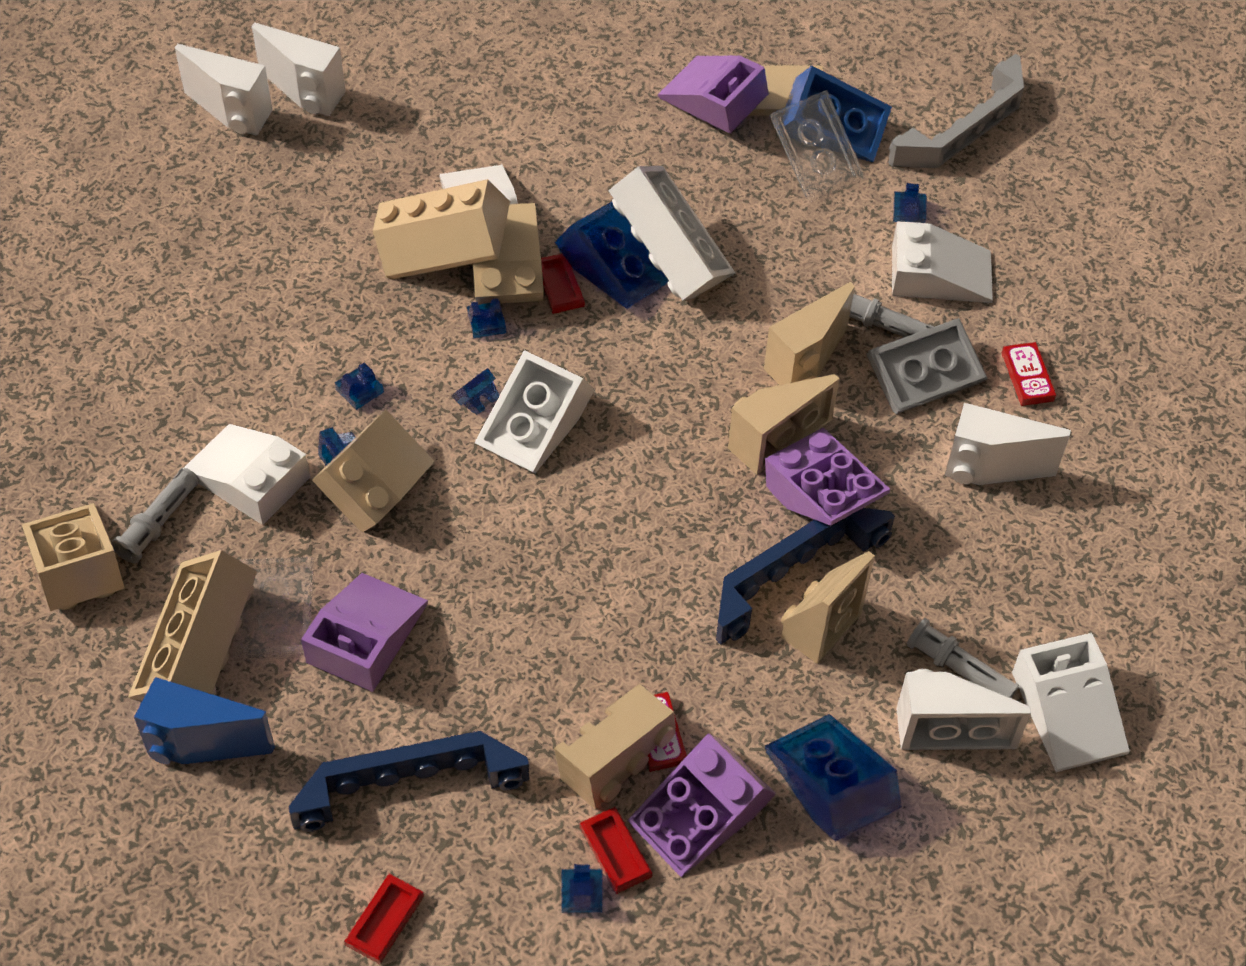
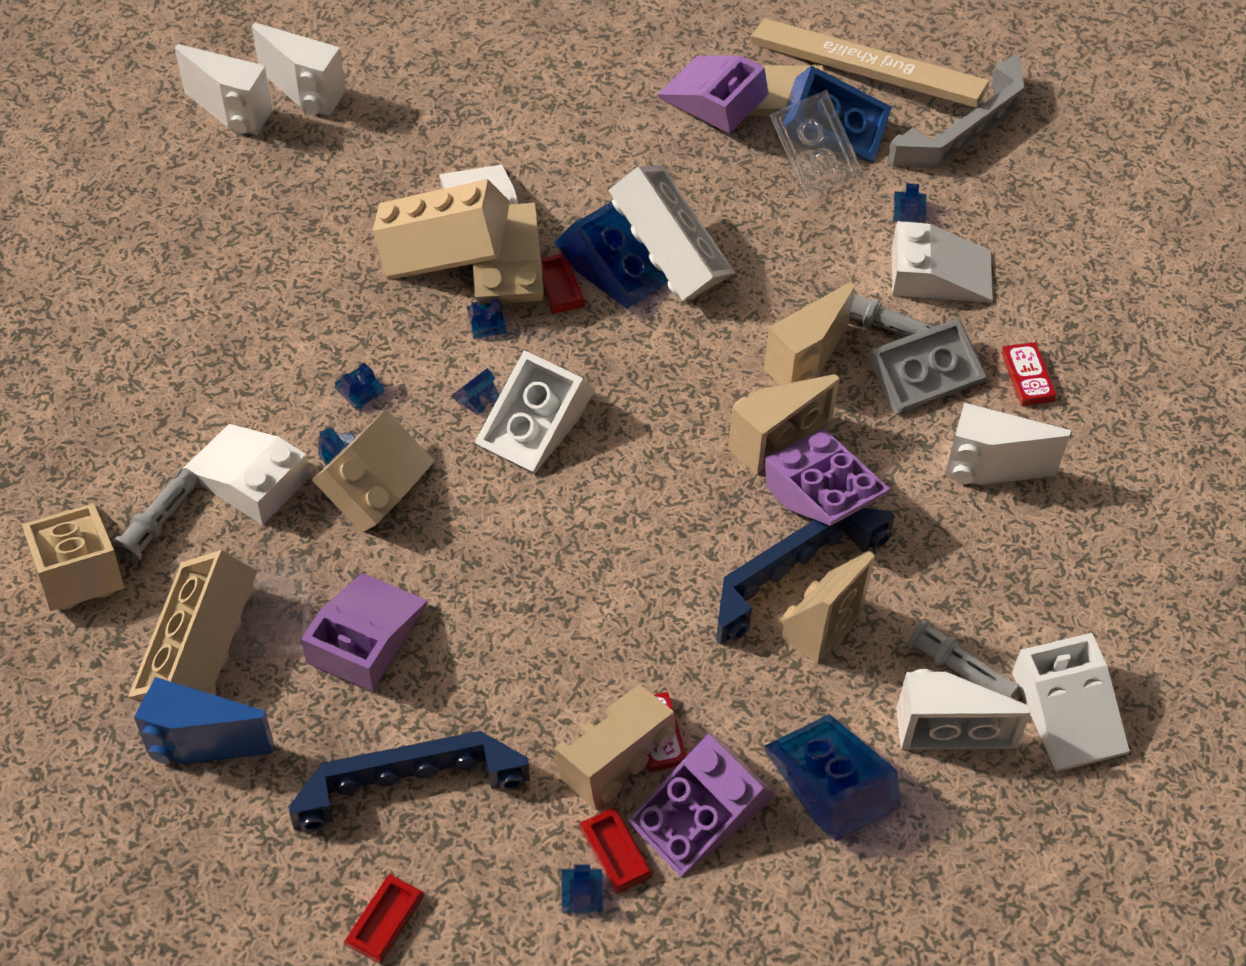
none -> tan tile [751,18,989,108]

